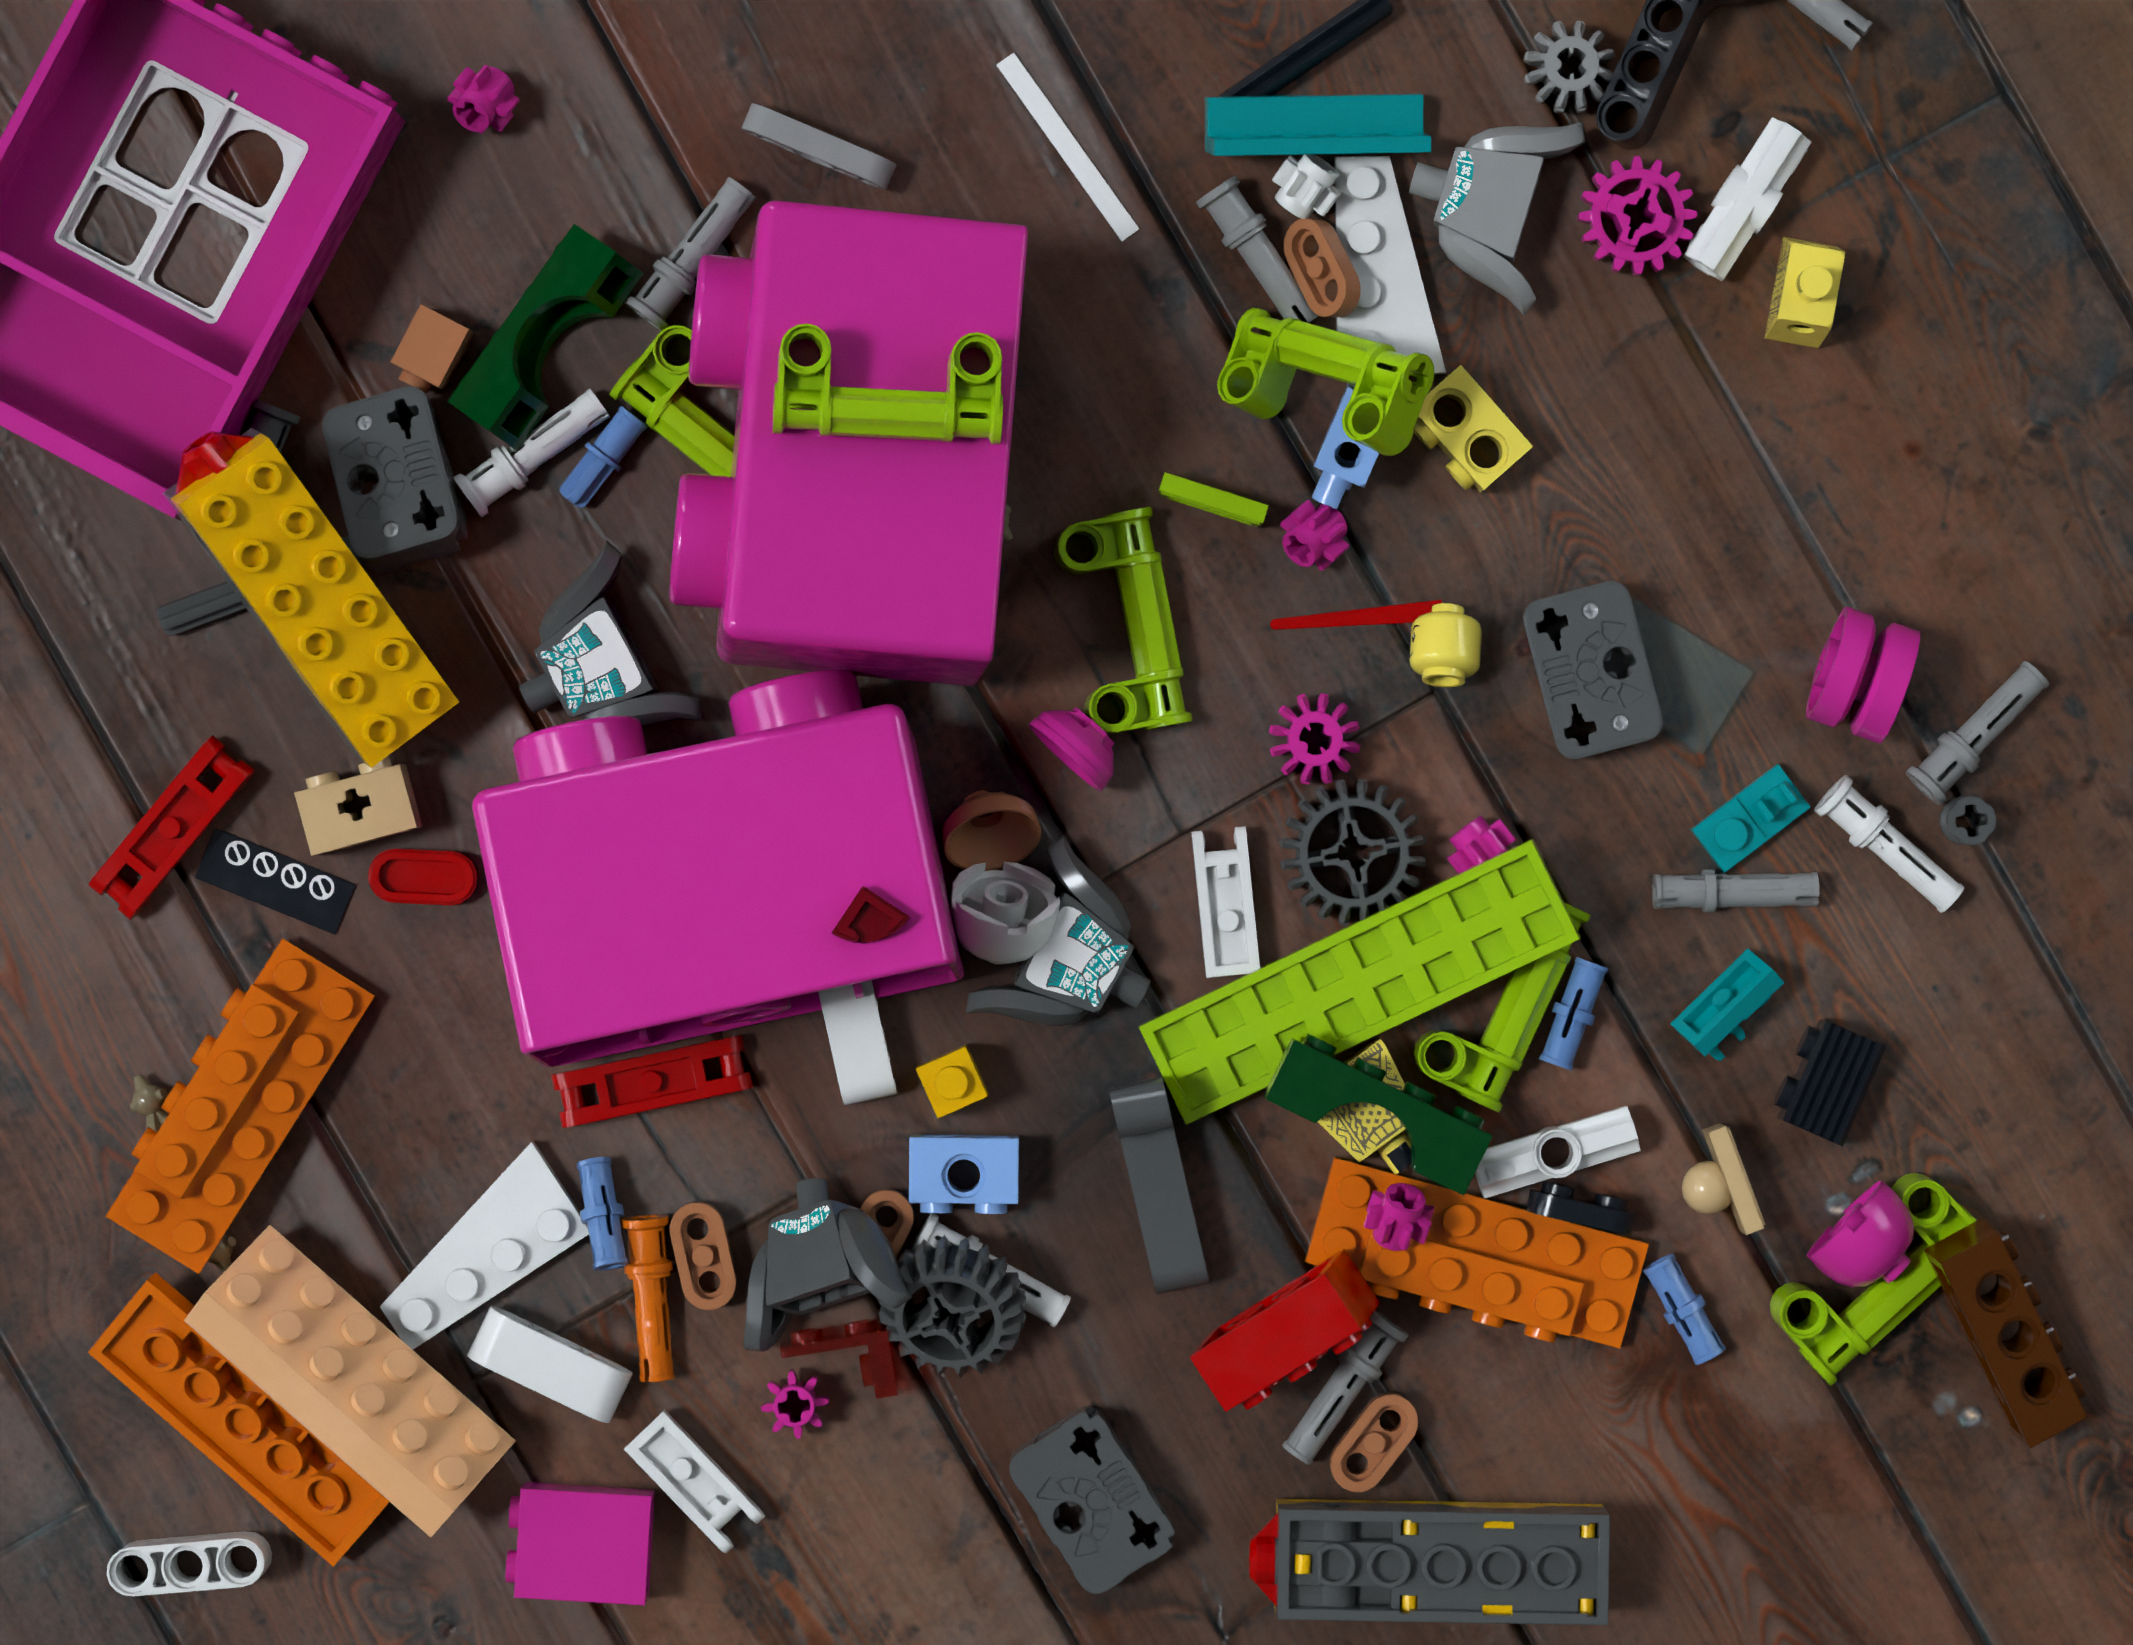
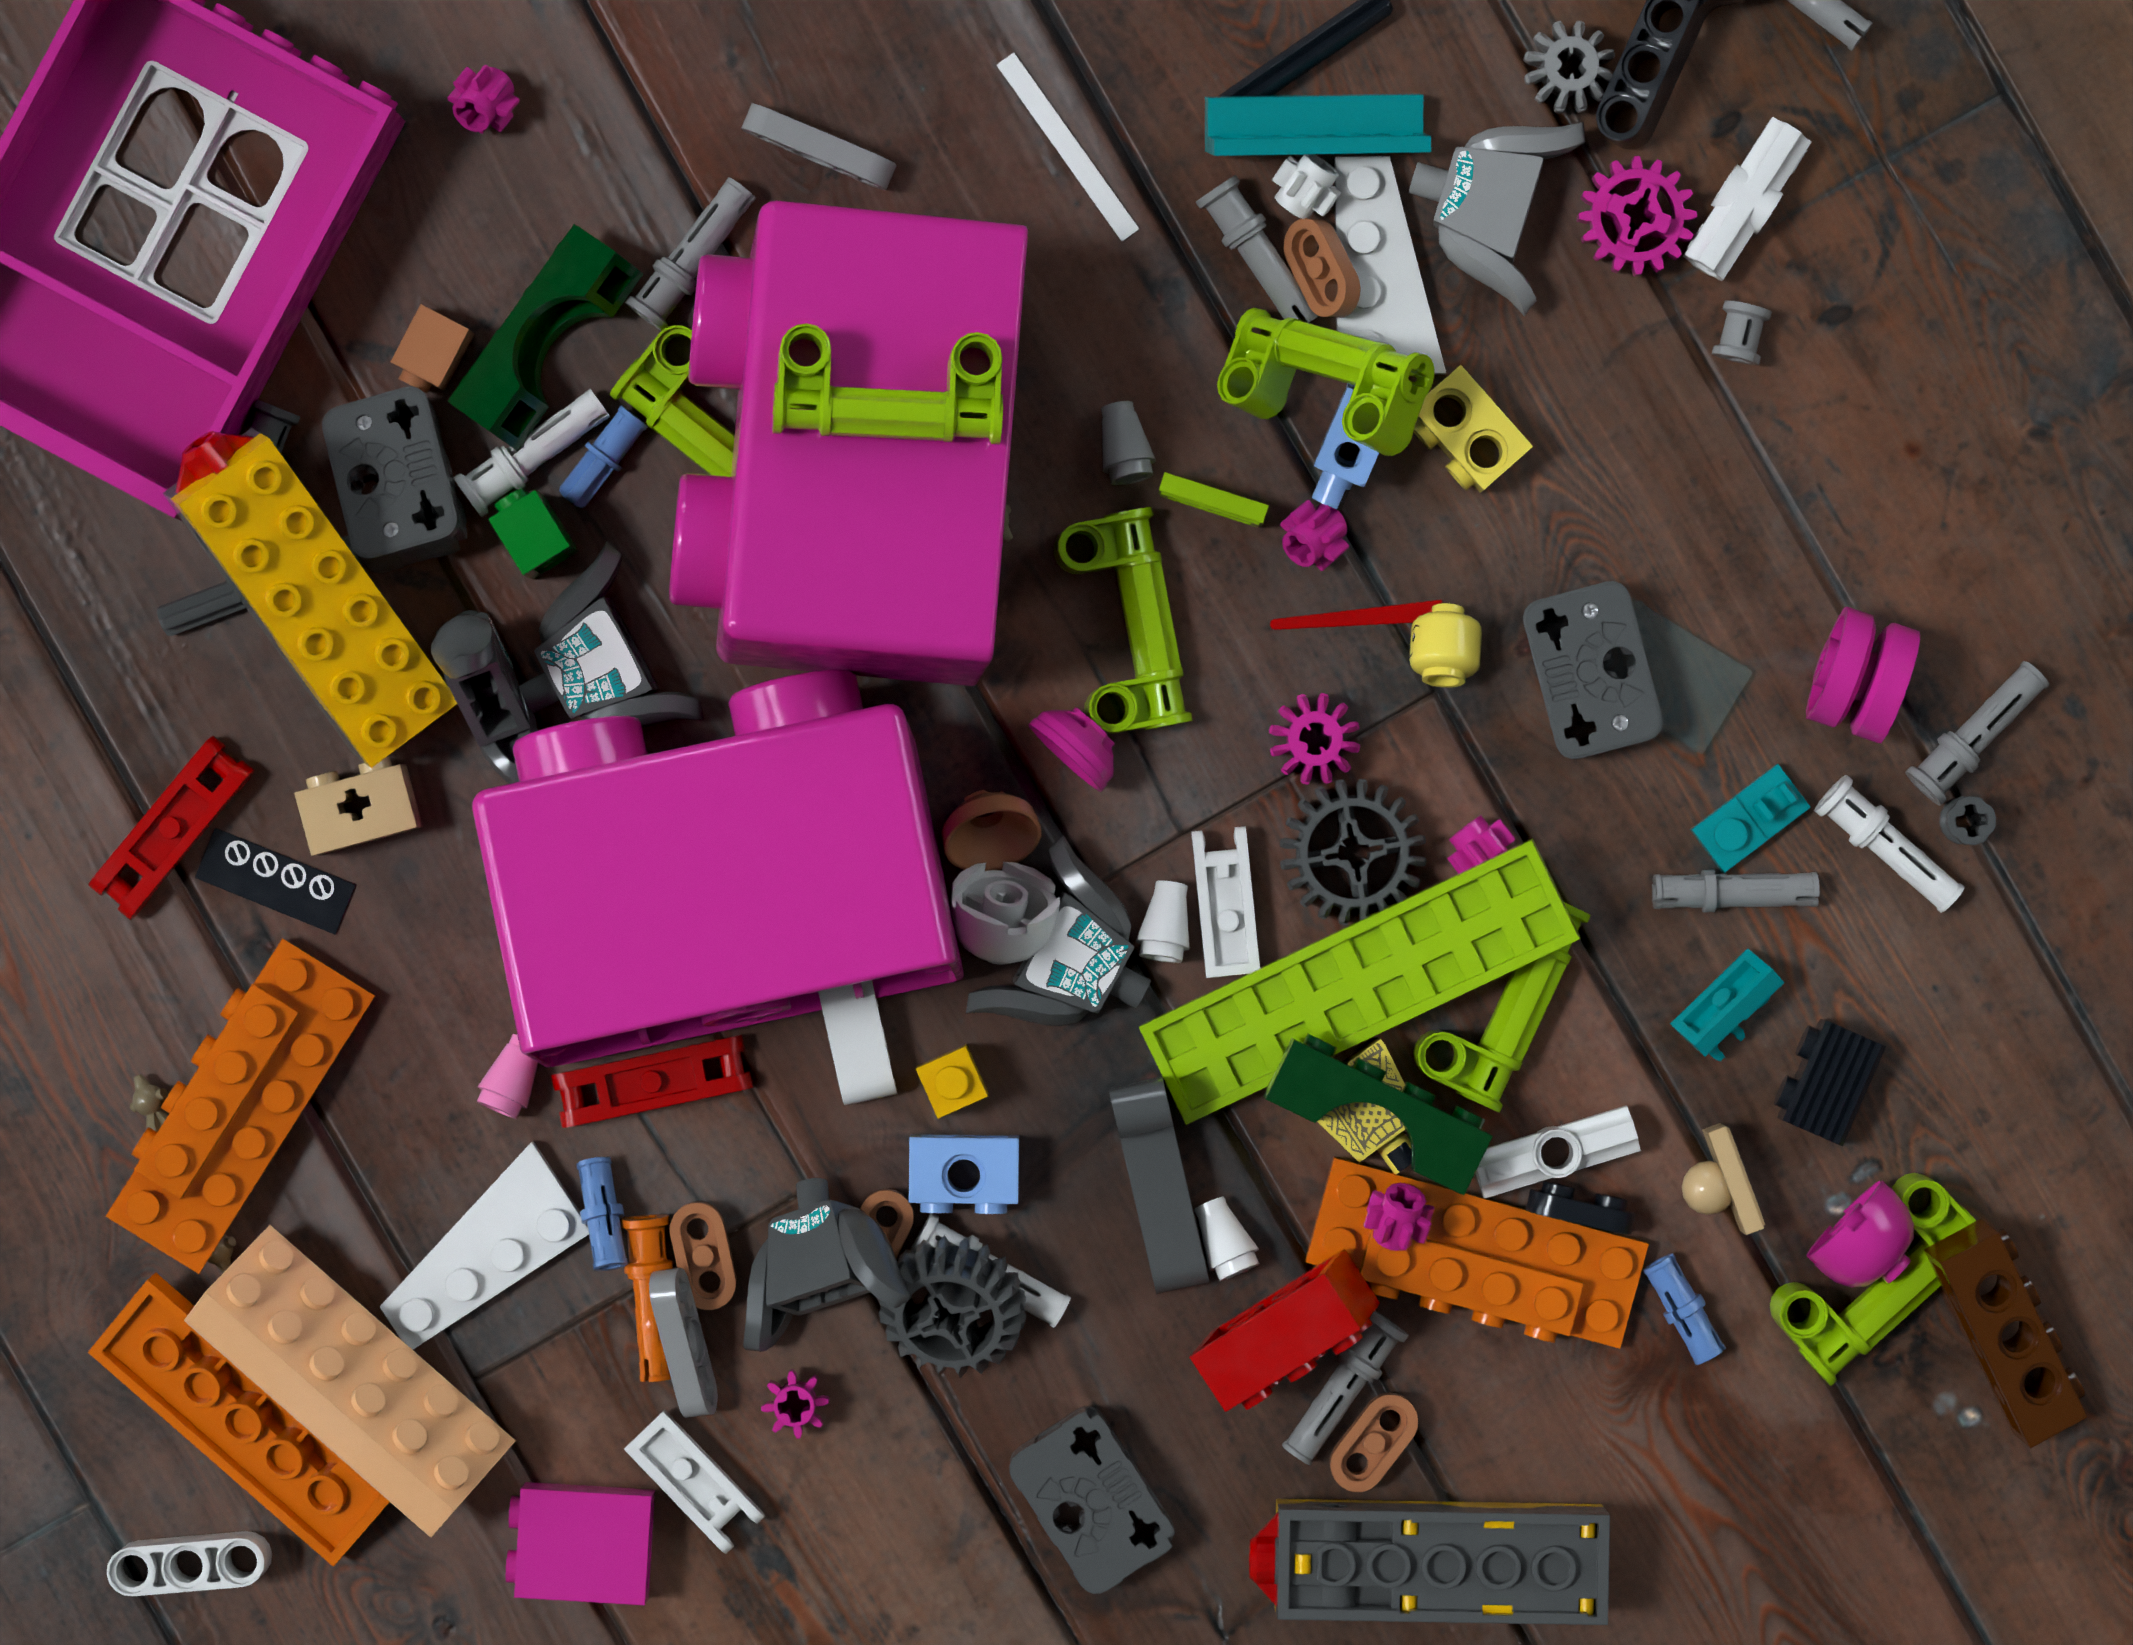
red tile [368,848,479,905] -> none
white beam [467,1306,633,1423] -> none
clear red bracket [779,1319,899,1399] -> none
dark red tile [832,886,911,944] -> none
medium blue pin [1539,957,1608,1071] -> none
light yellow torso [1764,237,1845,349] -> none
none -> dark grey torso [431,610,537,784]
none -> bright pink cone [477,1034,538,1119]
none -> green brick [488,488,579,580]
none -> light grey beam [649,1268,718,1418]
none -> light grey cone [1101,401,1156,485]
none -> white cone [1136,880,1190,963]
none -> white cone [1194,1196,1260,1282]
none -> light grey bush [1711,300,1772,365]

